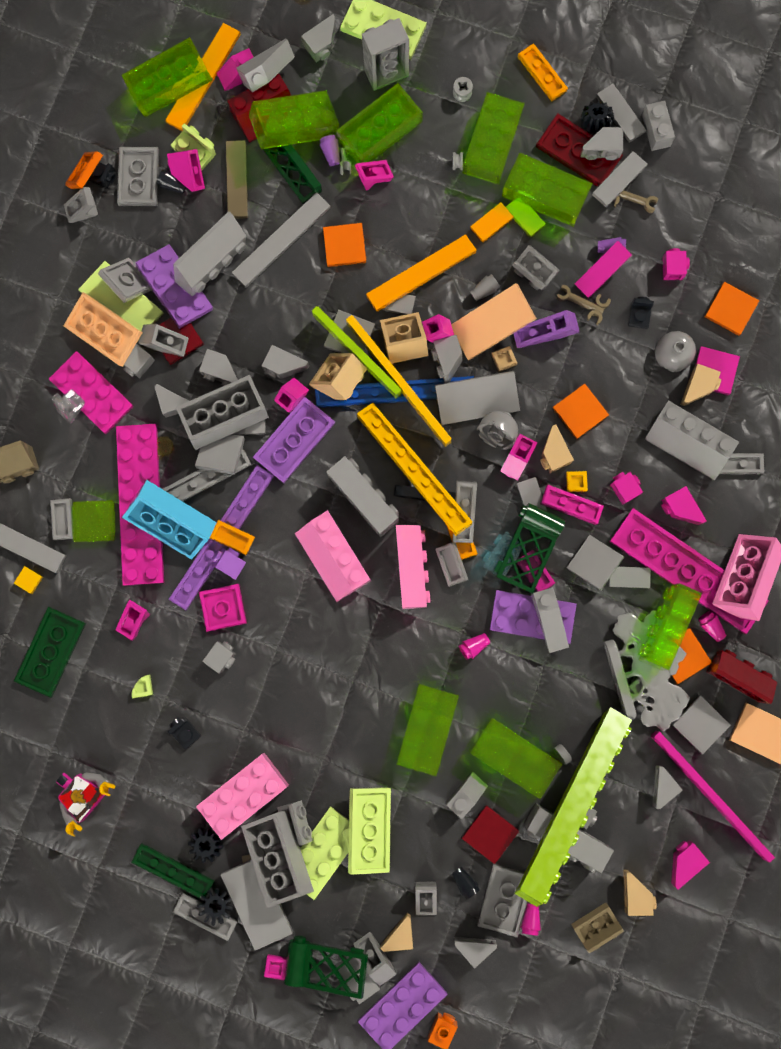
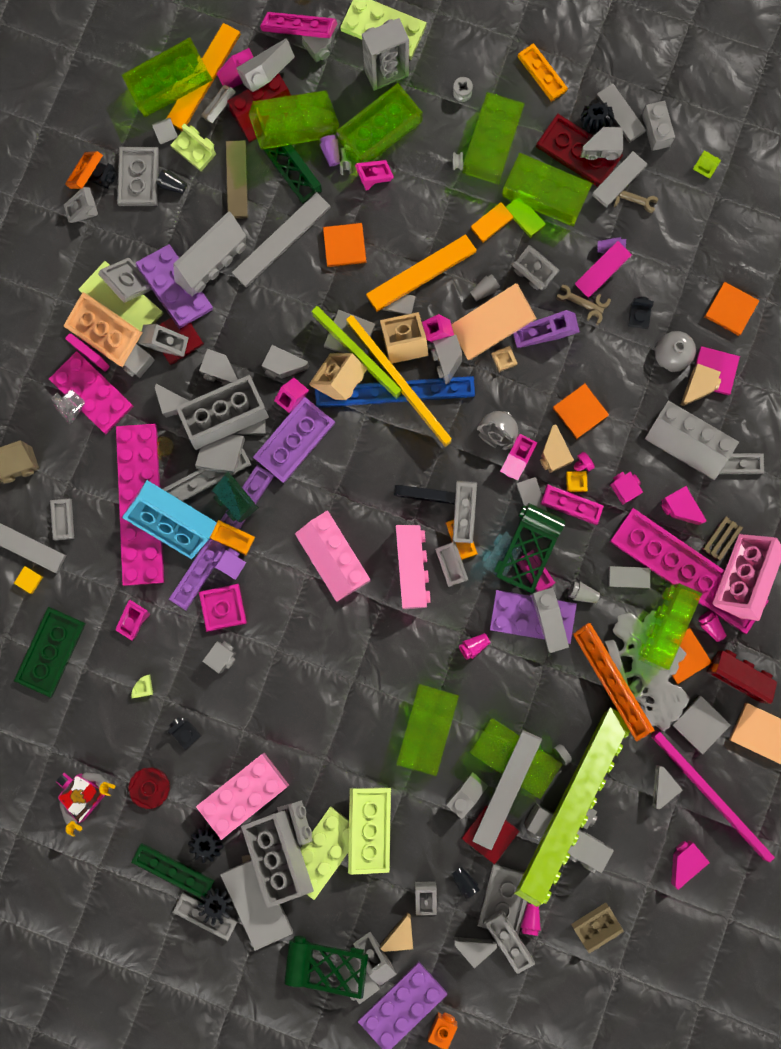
clear neon green tile [73,500,115,542] -> none
dark pink slope [167,149,205,192] -> none
dark pink tile [264,954,287,980] -> none
light grey brick [327,456,399,537] -> none
yellow plate [357,403,472,536] -> none
light grey tile [435,371,520,425] -> none
light grey tile [567,535,624,591] -> none
tan slope [623,870,657,916] -> none
dark pink brick [662,248,690,280] -> none
none -> dark pink tile [65,333,109,372]
none -> dark red tile [128,767,170,809]
none -> light grey tile [152,118,178,144]
none -> light grey tile [201,85,236,123]
none -> clear green slope [213,472,259,523]
none -> dark pink tile [260,12,337,38]
none -> light grey tile [473,730,542,850]
none -> light grey tile [484,910,535,974]
none -> light grey cone [568,581,600,604]
none -> orange tile [573,623,655,742]
none -> dark pink tile [574,452,595,472]
none -> lime tile [693,151,721,179]
none -> dark tan tile [702,516,743,561]

